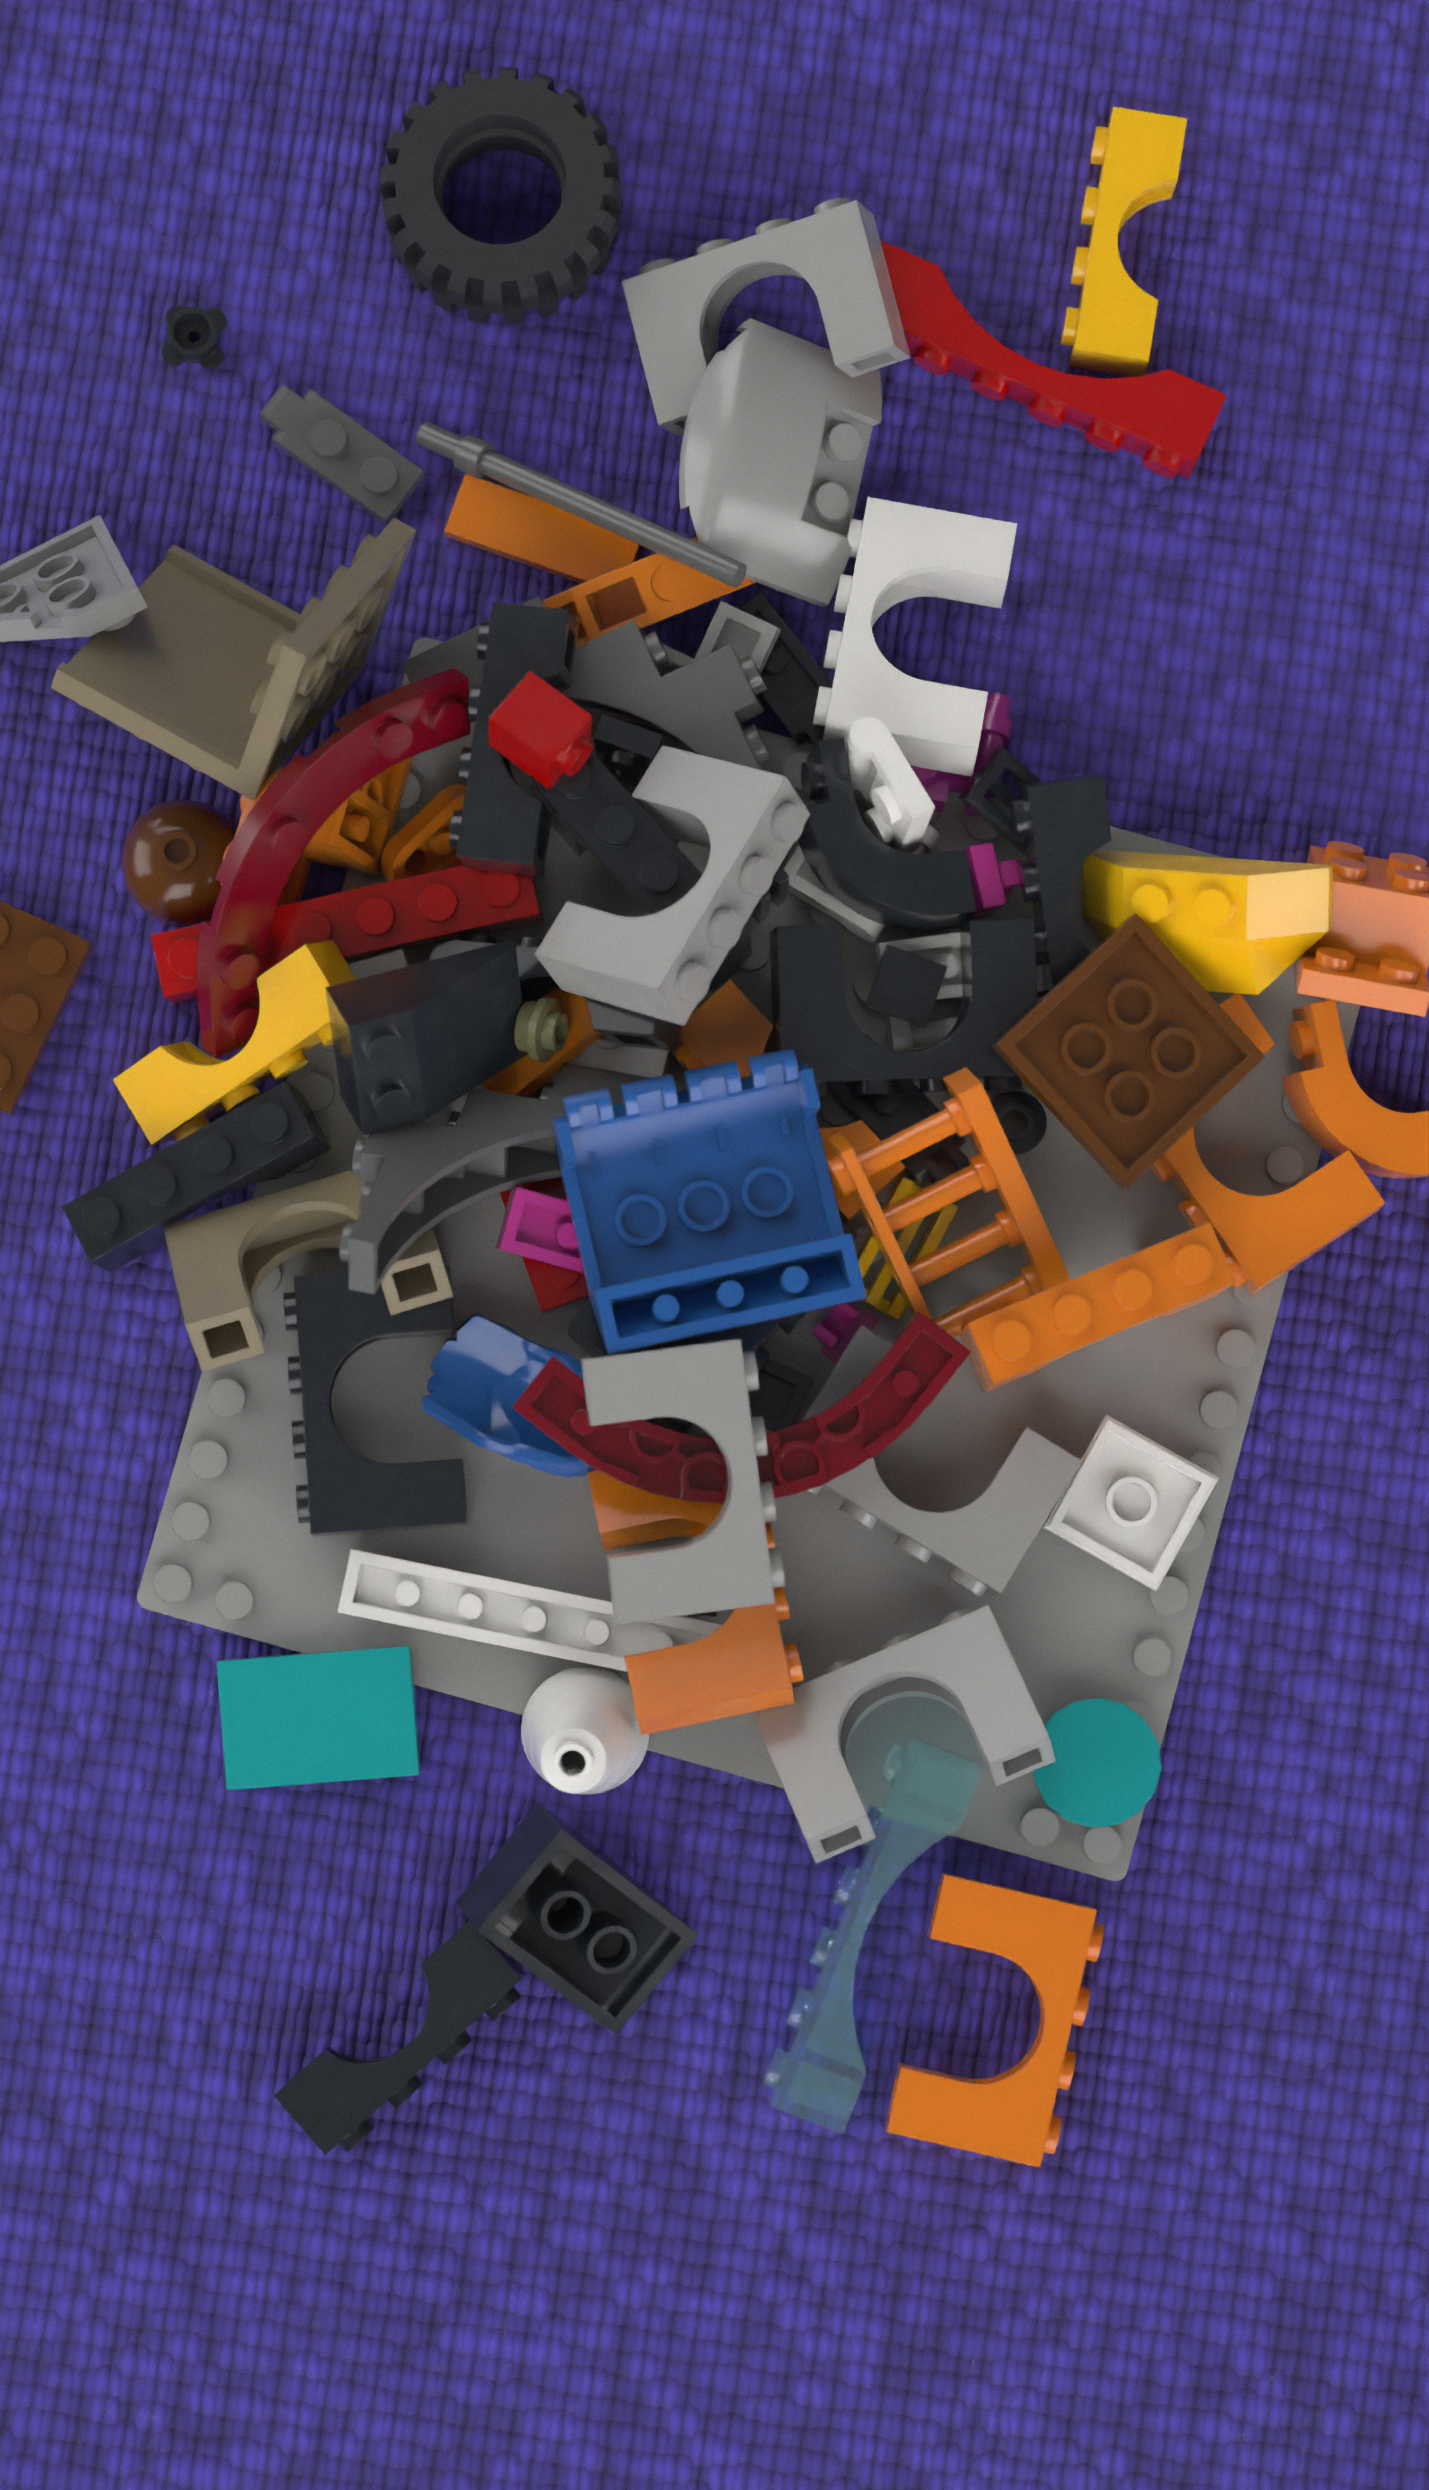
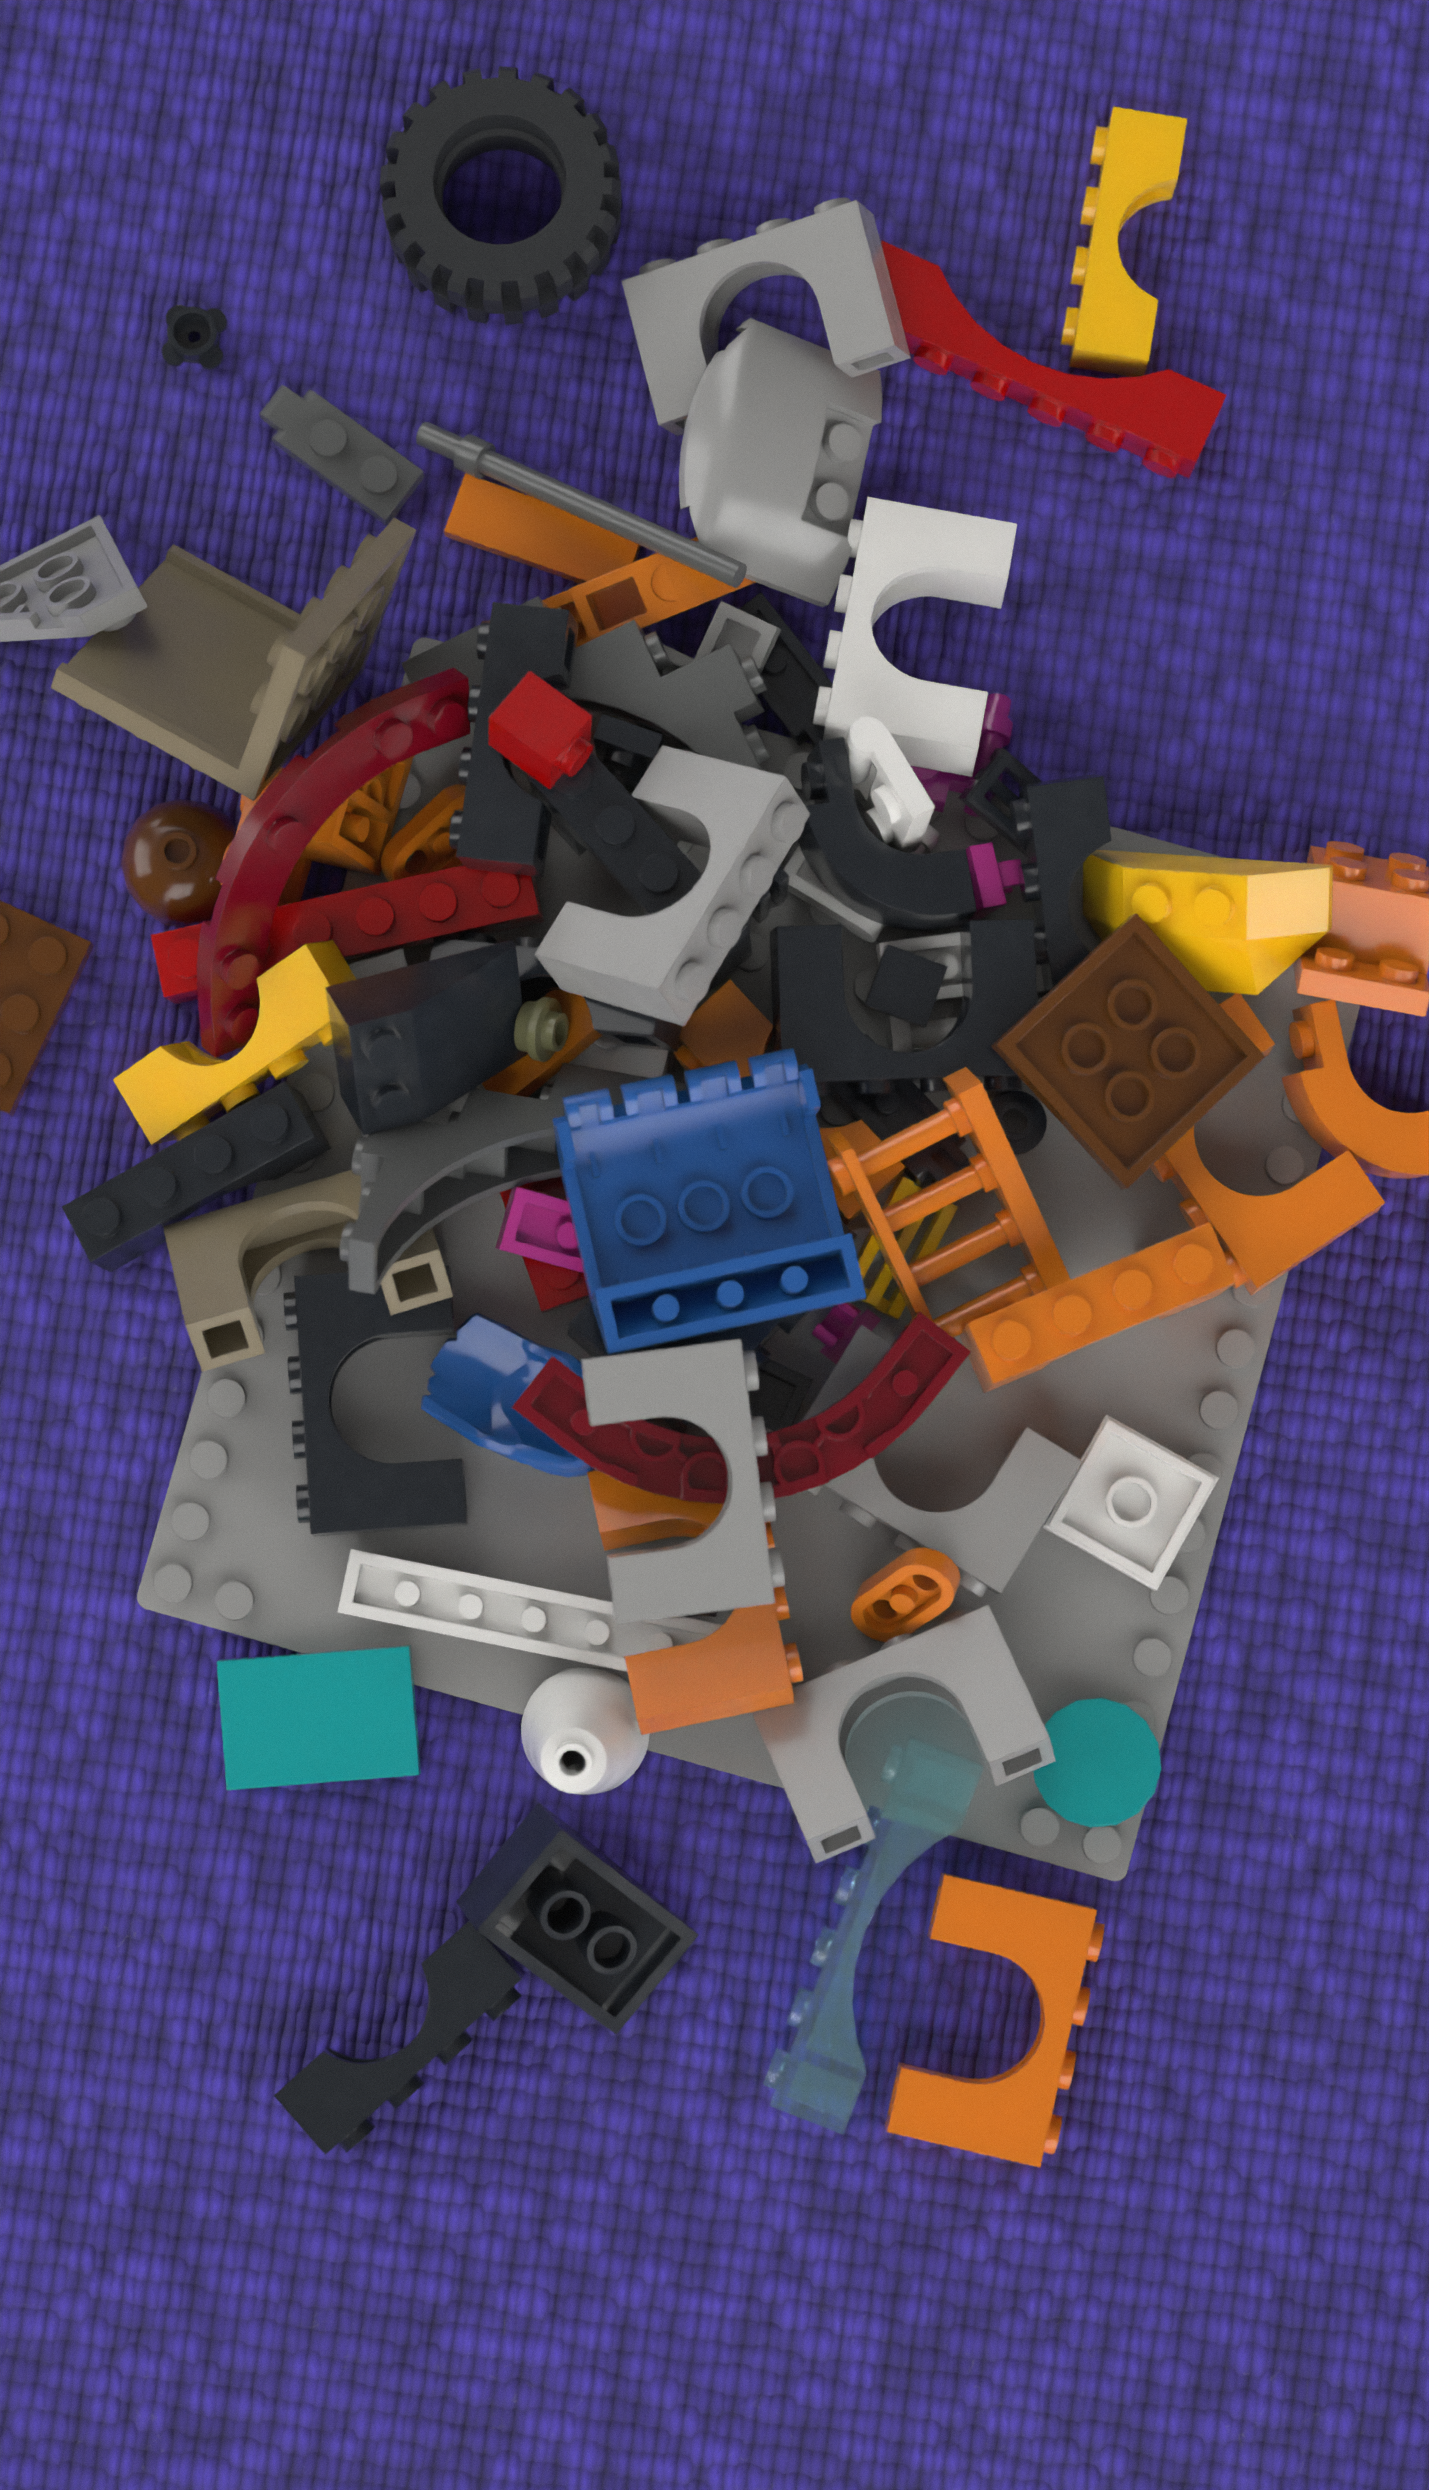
none -> orange plate [850,1548,960,1642]

